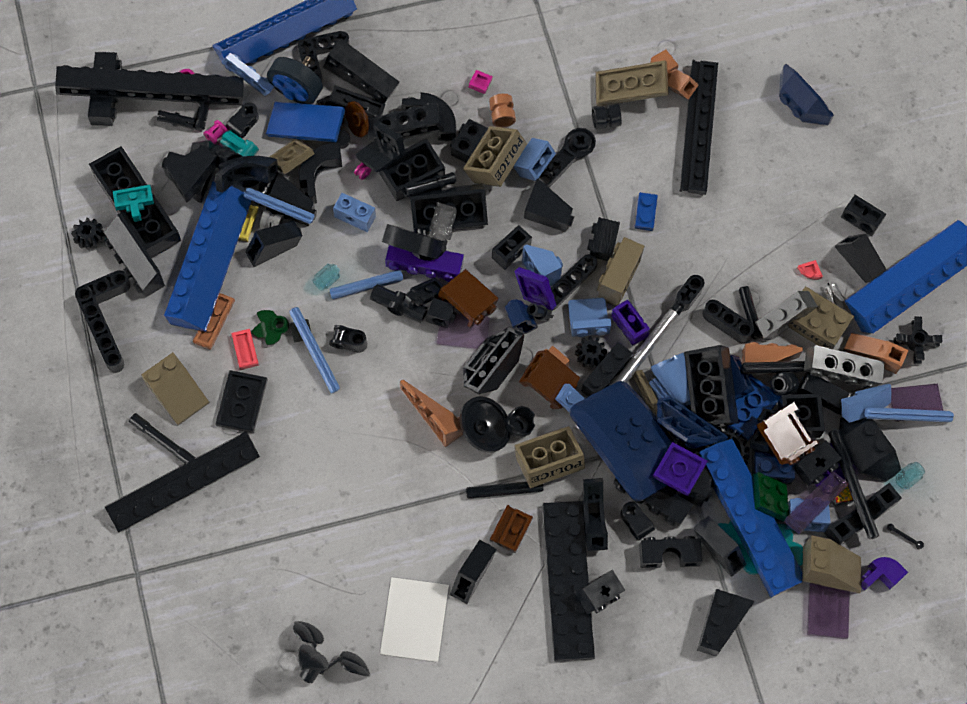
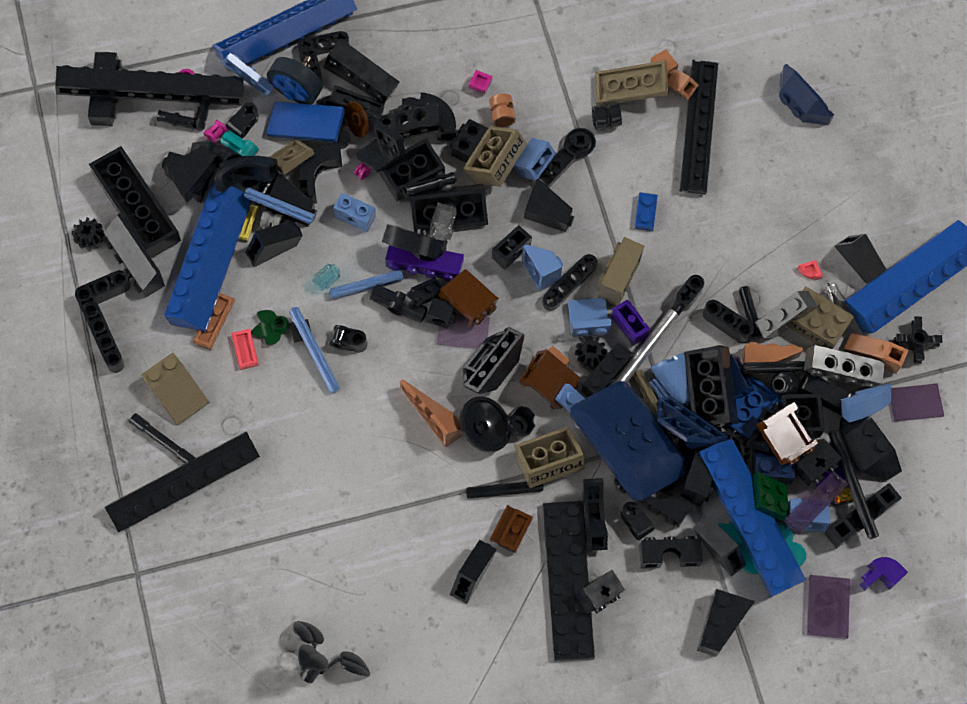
teal hinge [113,185,154,222] -> none
black tile [215,370,268,433] -> none
white sticker [380,577,449,662] -> none
dark blue brick [505,299,538,334] -> none
dark purple plate [514,267,557,310] -> none
black axle [527,303,554,321] -> none
black brick [587,217,620,261] -> none
dark purple plate [653,442,707,496] -> none
dark tan slope [802,535,861,593] -> none
black brick [841,194,886,237] -> none
medium blue axle [864,407,954,422] -> none
black hinge [887,523,924,549] -> none
clear light blue brick [896,462,925,490] -> none

